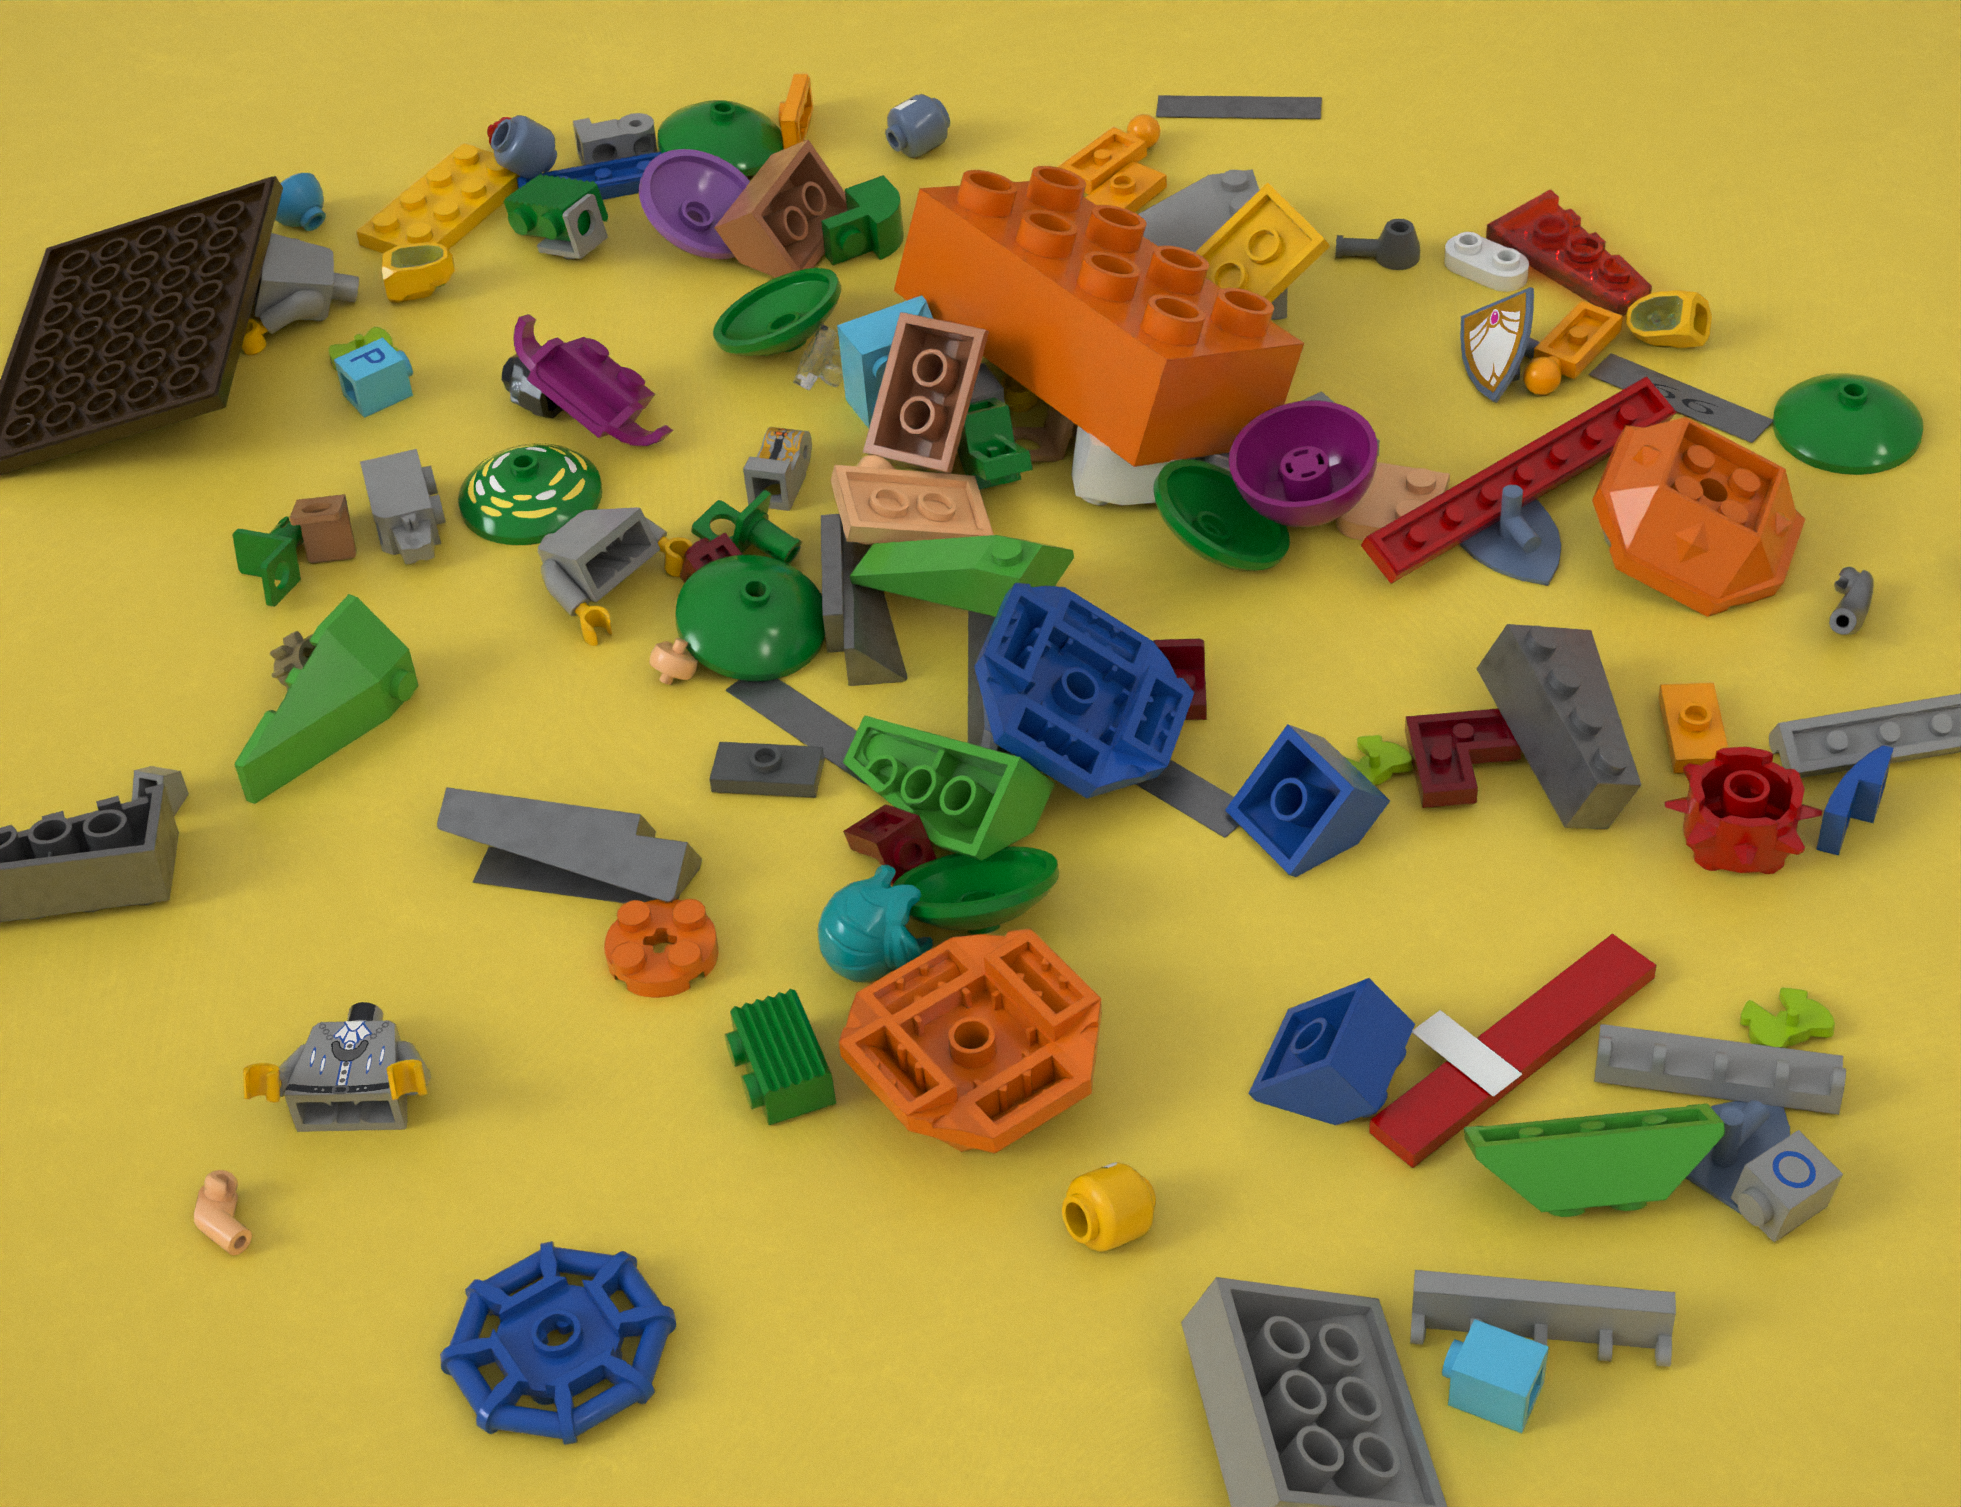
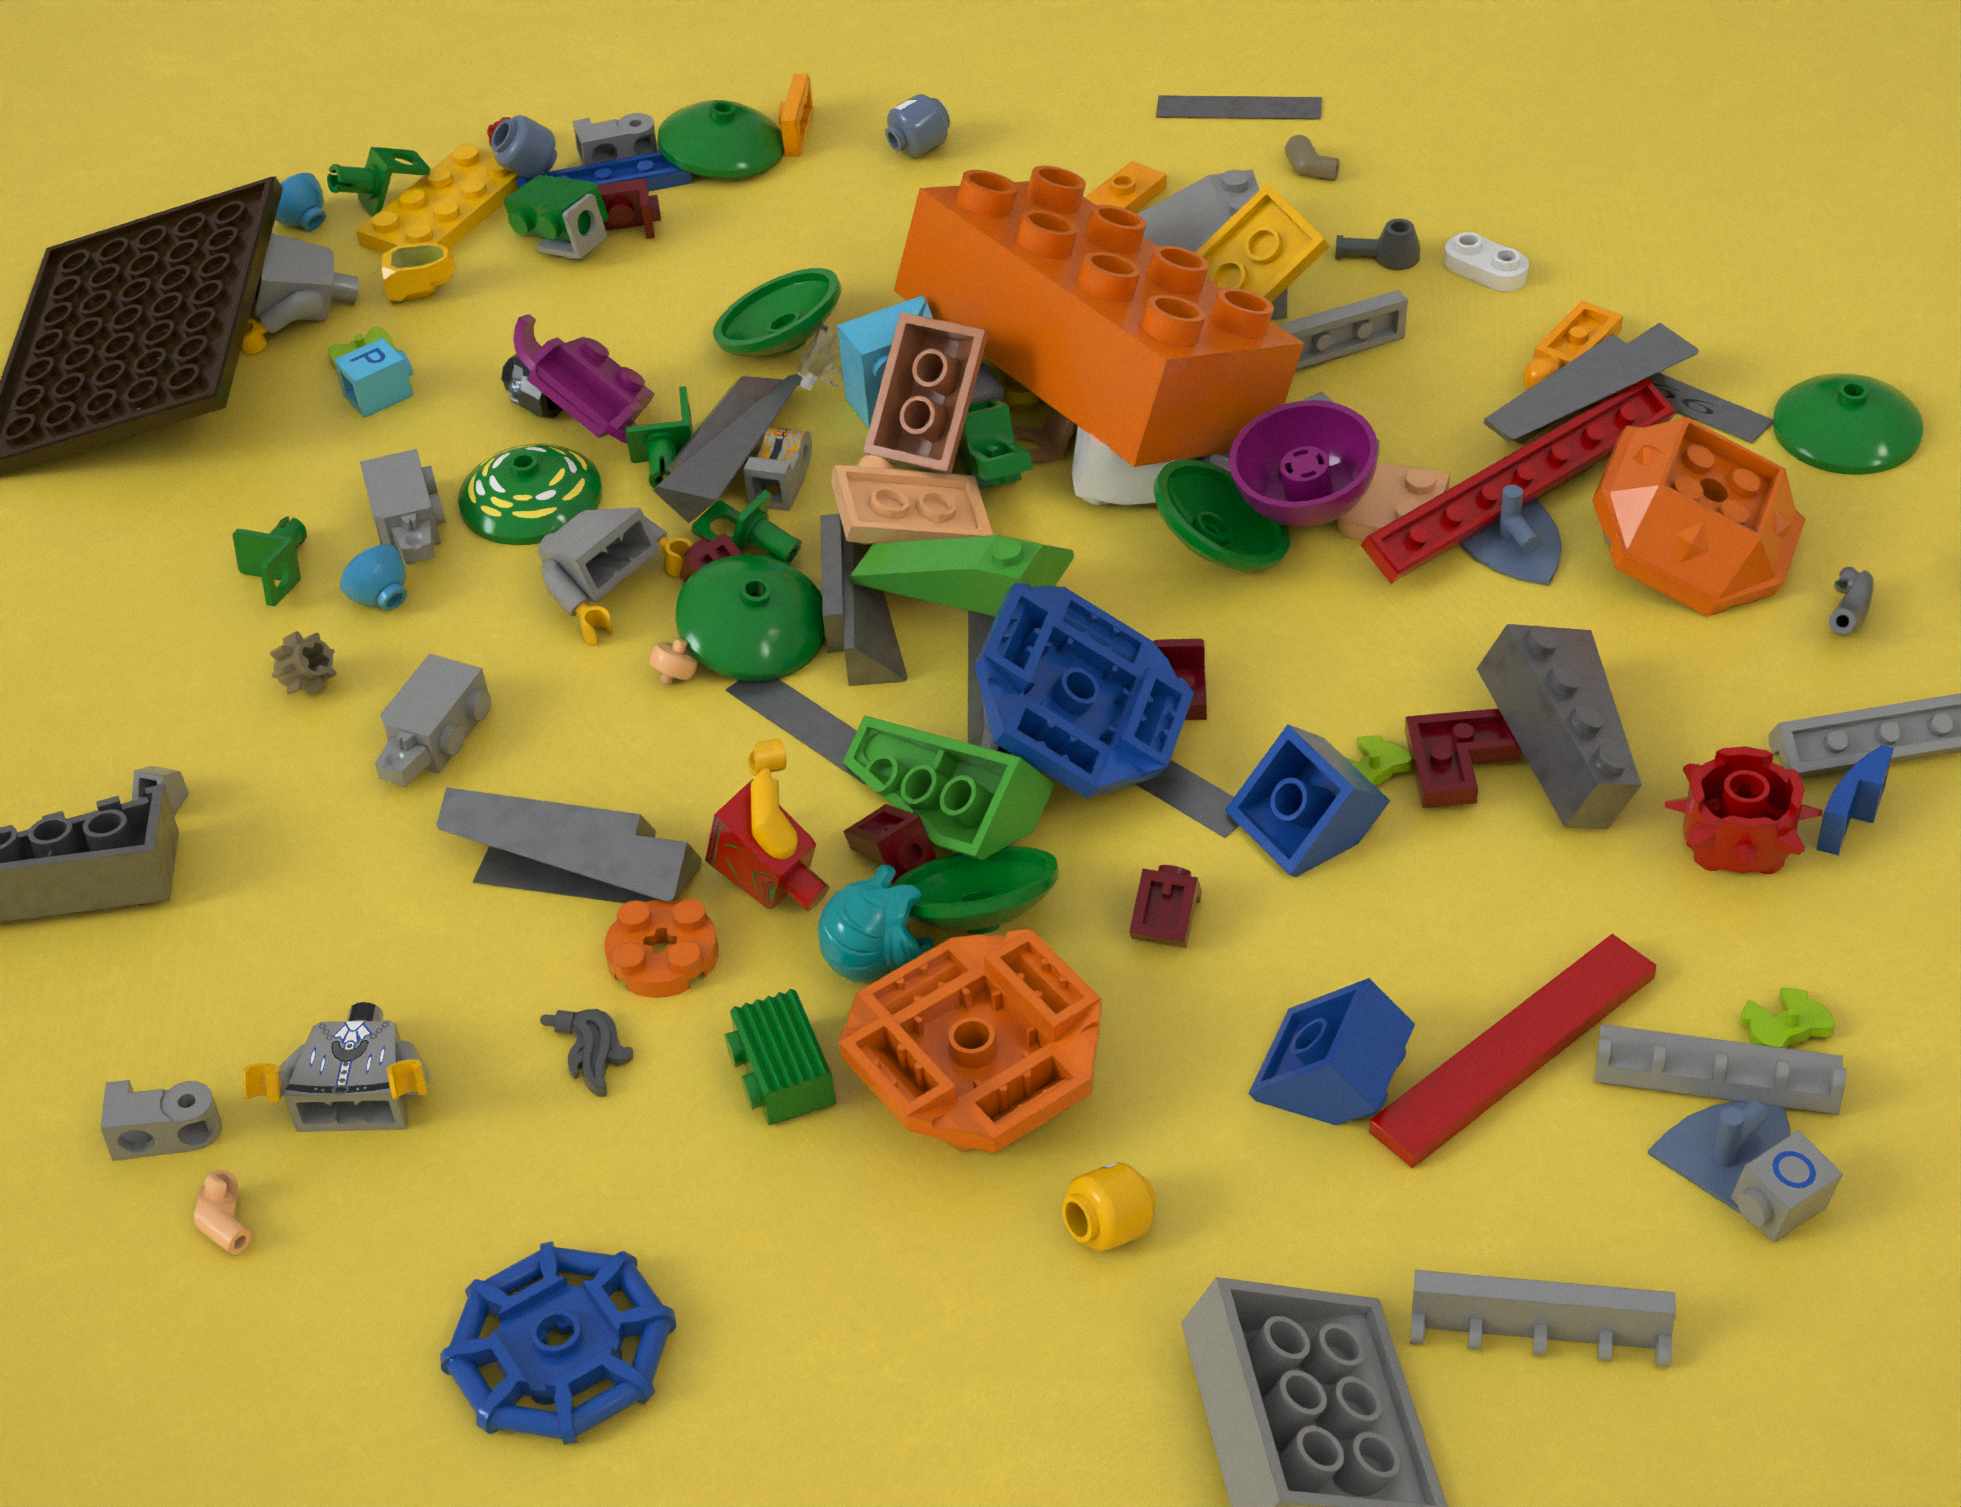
bright green wedge [234,594,419,804] -> none
medium nougat bracket [290,494,356,563] -> none
medium lavender dish [639,149,750,259] -> none
dark grey plate [709,742,825,798] -> none
nougat slope [714,139,847,278] -> none
green brick [821,175,904,265] -> none
light orange plate [1058,114,1161,194] -> none
white sticker [1412,1010,1522,1097] -> none
medium azure brick [1442,1319,1549,1433] -> none
shield [1460,287,1539,403] -> none
bright green wedge [1464,1103,1725,1217] -> none
clear red wing [1486,189,1652,317] -> none
yellow rock [1625,290,1712,348] -> none
light orange plate [1658,683,1728,773] -> none
none -> light grey leg [101,1080,222,1161]
none -> green bracket [327,147,431,217]
none -> dark azure brick [340,544,407,611]
none -> light grey hinge [375,654,491,786]
none -> dark grey piece [540,1009,633,1097]
none -> dark red bracket [597,179,661,239]
none -> green bracket [626,386,693,488]
none -> flat silver wedge [653,374,803,523]
none -> red torso [705,739,829,911]
none -> dark red bracket [1129,865,1202,948]
none -> light grey hinge [1278,290,1408,370]
none -> dark tan arm [1285,135,1340,180]
none -> flat silver wedge [1484,322,1699,444]

